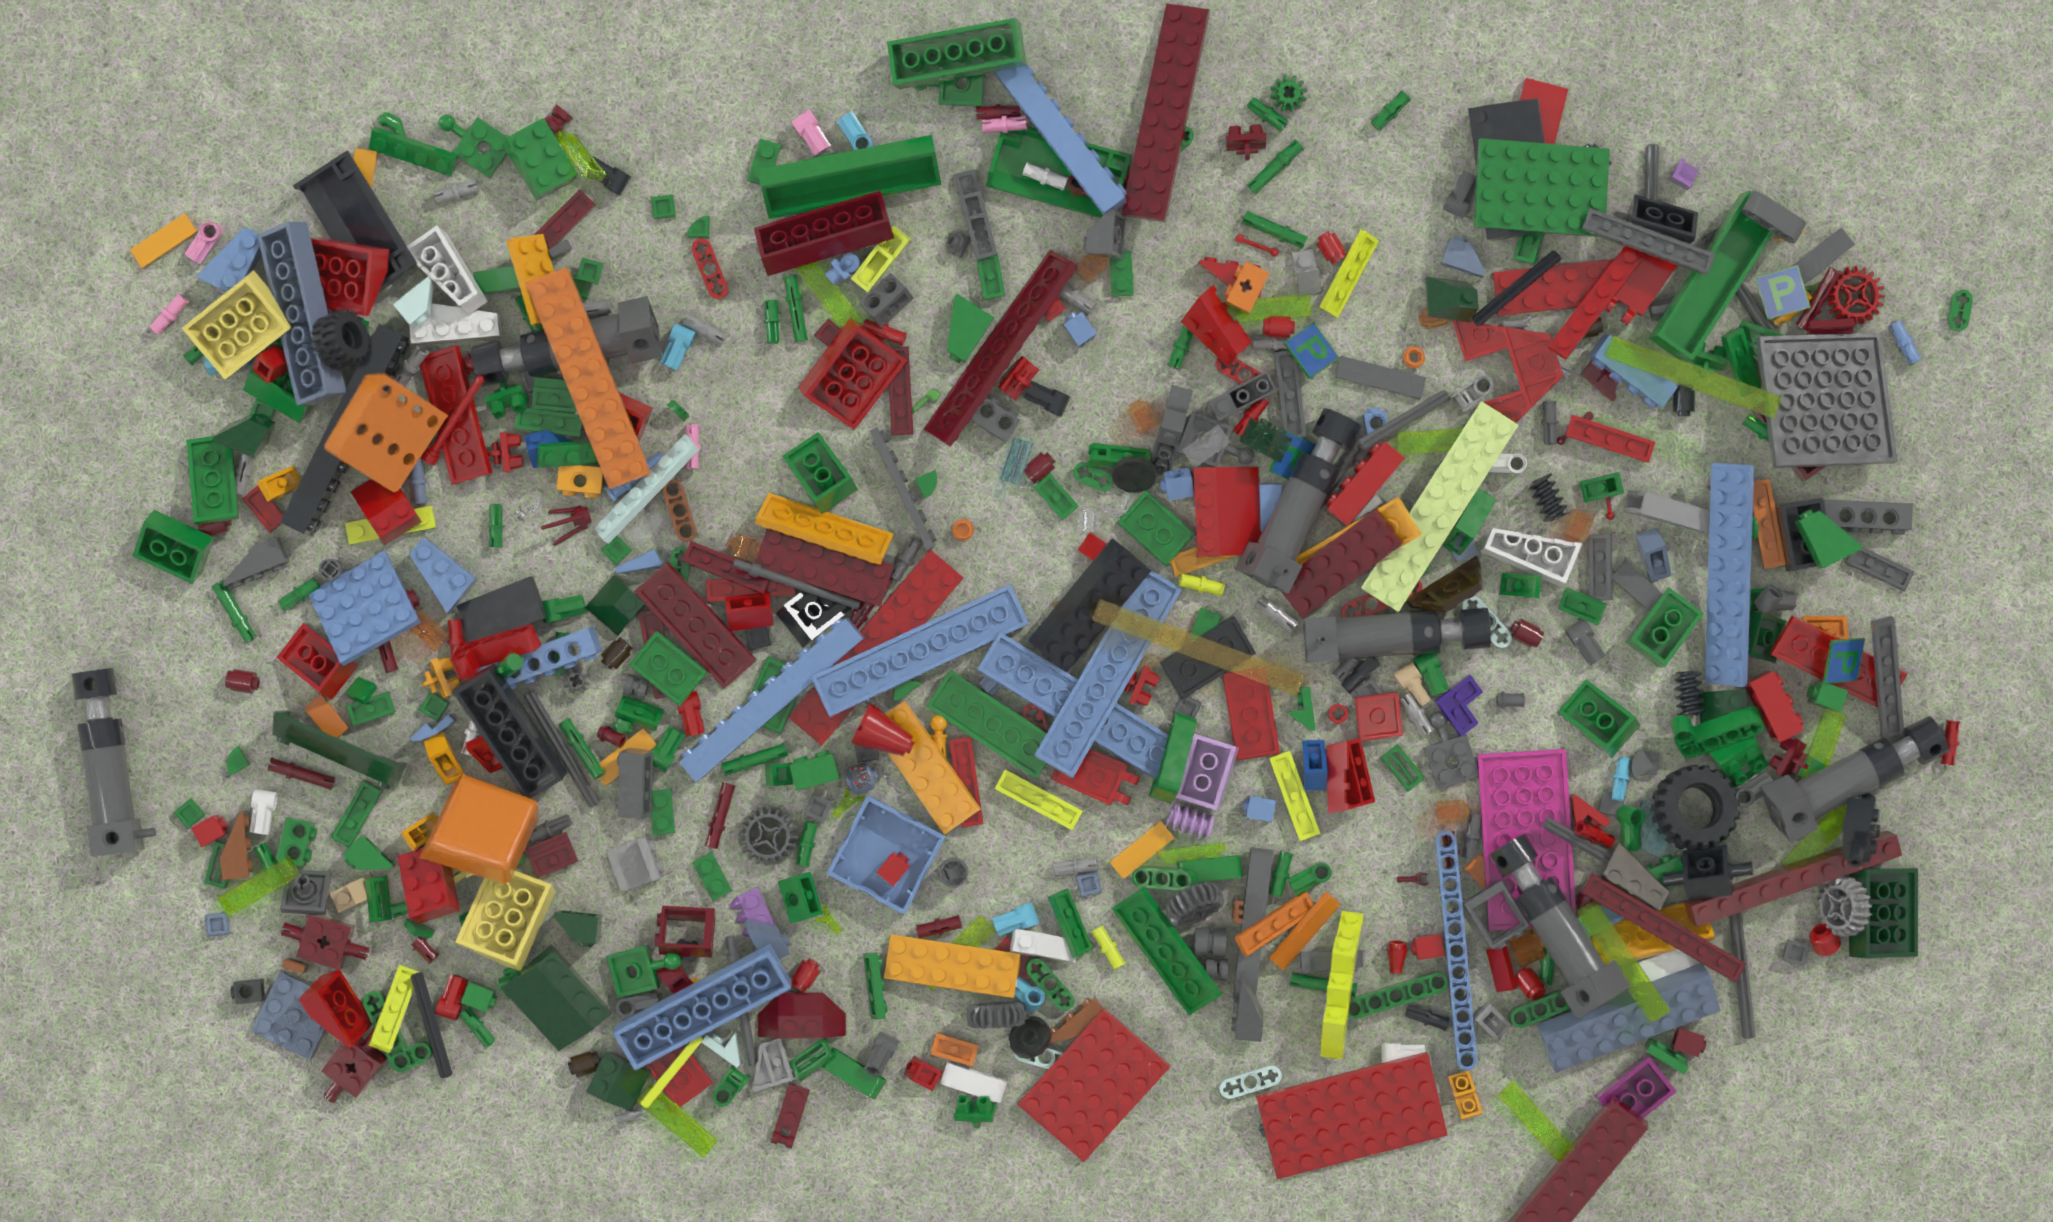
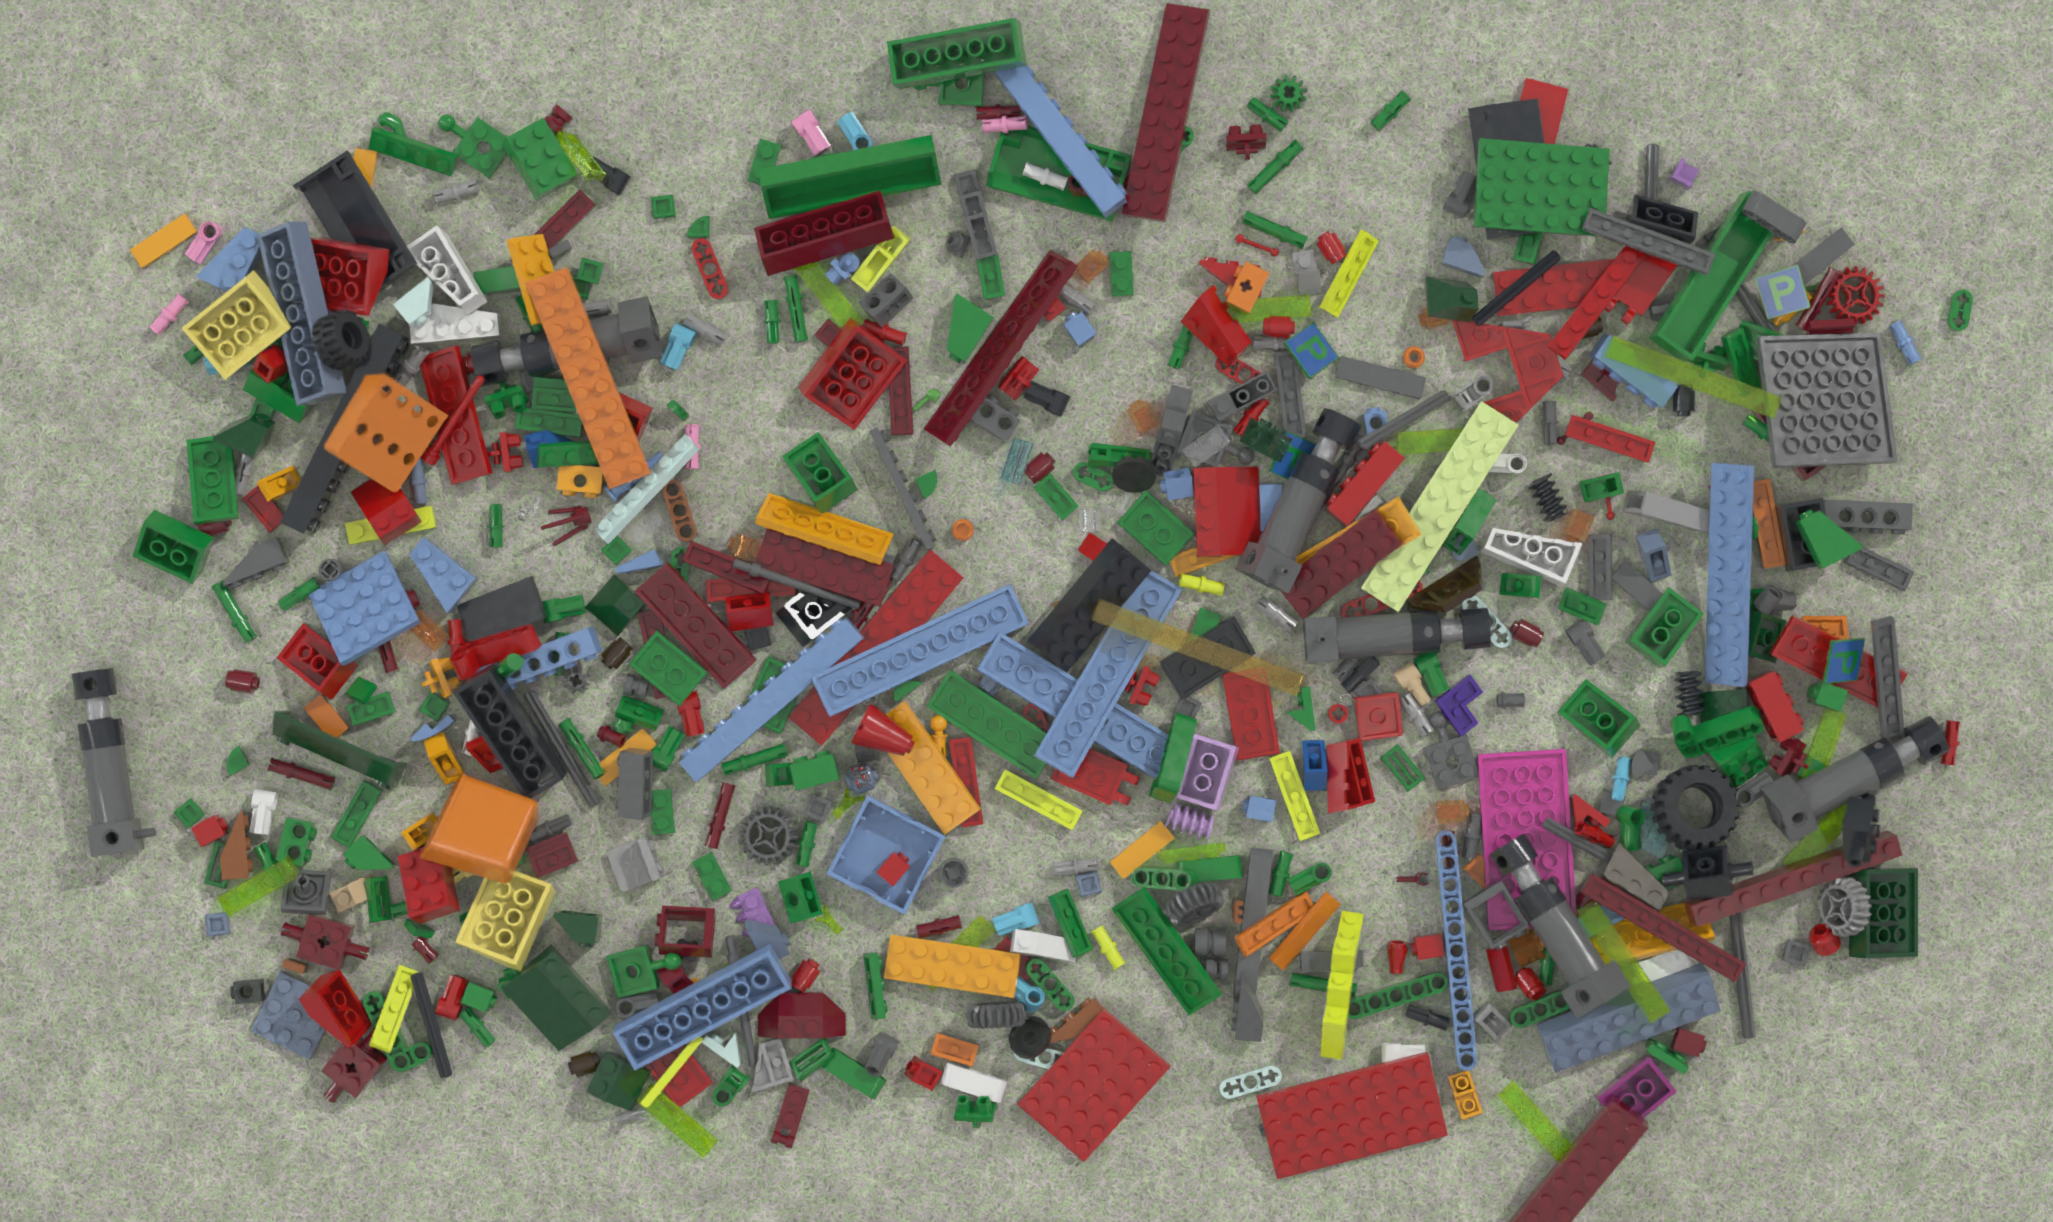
dark grey slope [1083,209,1126,260] -> none

